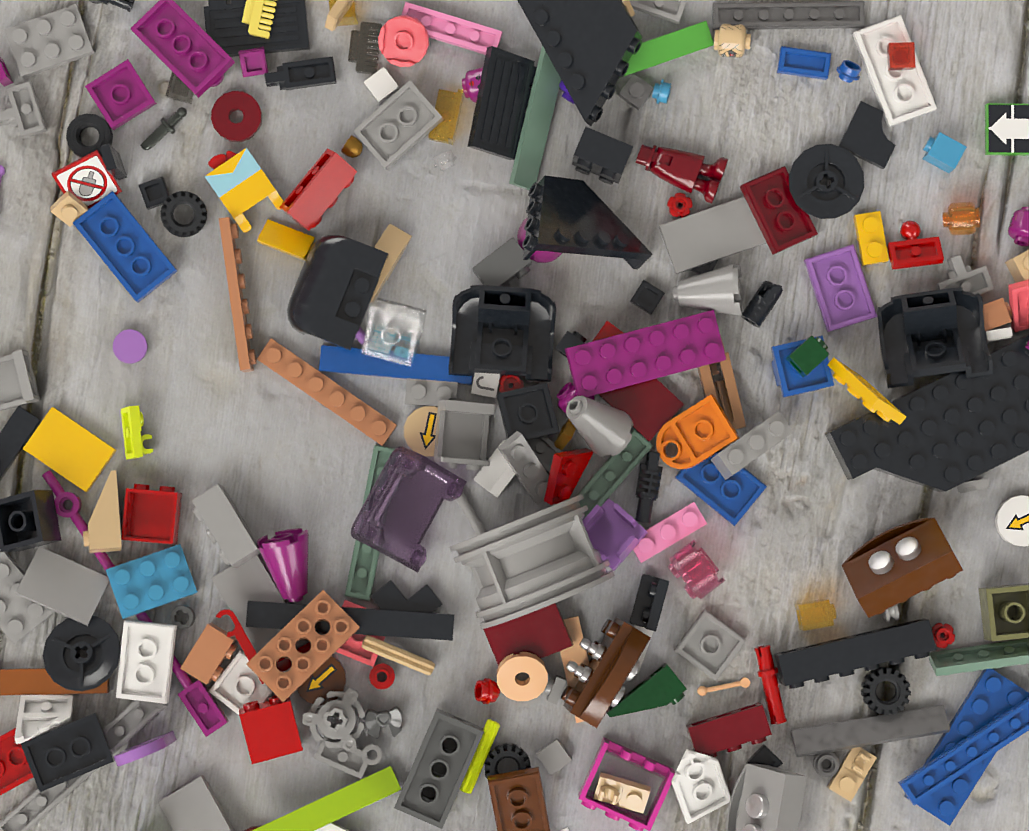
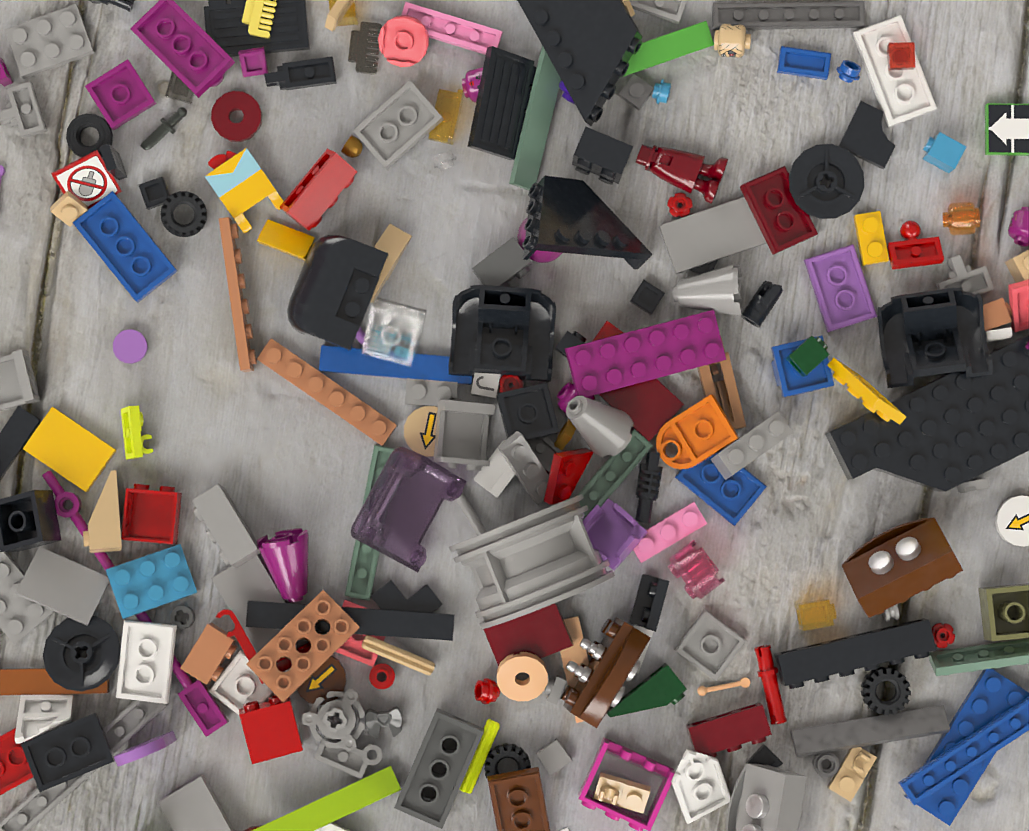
white tile [364,67,399,104] -> none

